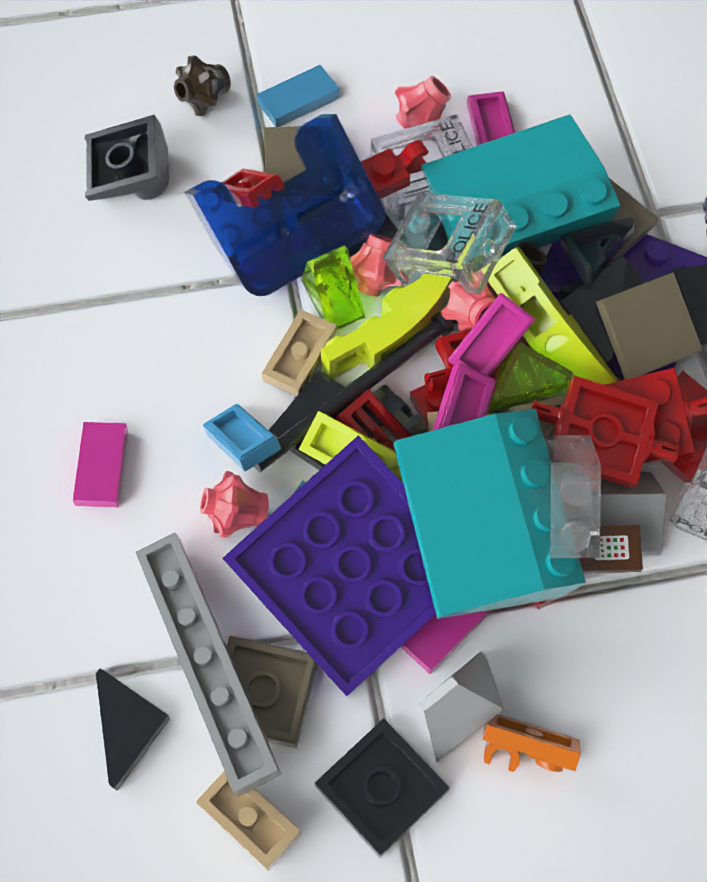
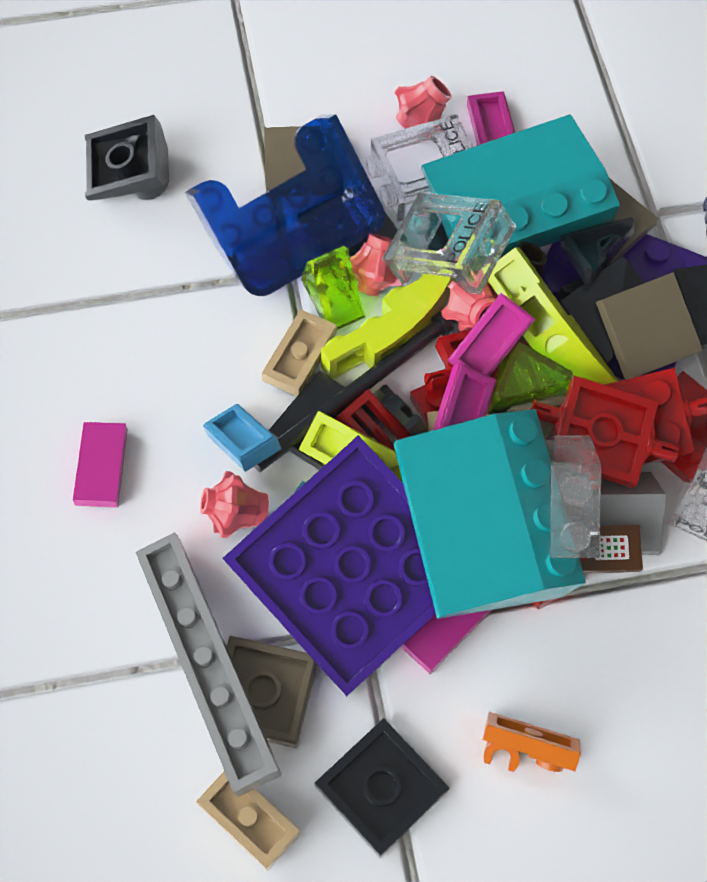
black tile [96,668,170,791] -> none
dark brown rock [174,55,231,116] -> none
red tile [214,168,285,208] -> none
dark azure tile [256,64,339,127] -> none
red plate [356,140,429,201] -> none
light grey slope [417,651,504,762] -> none

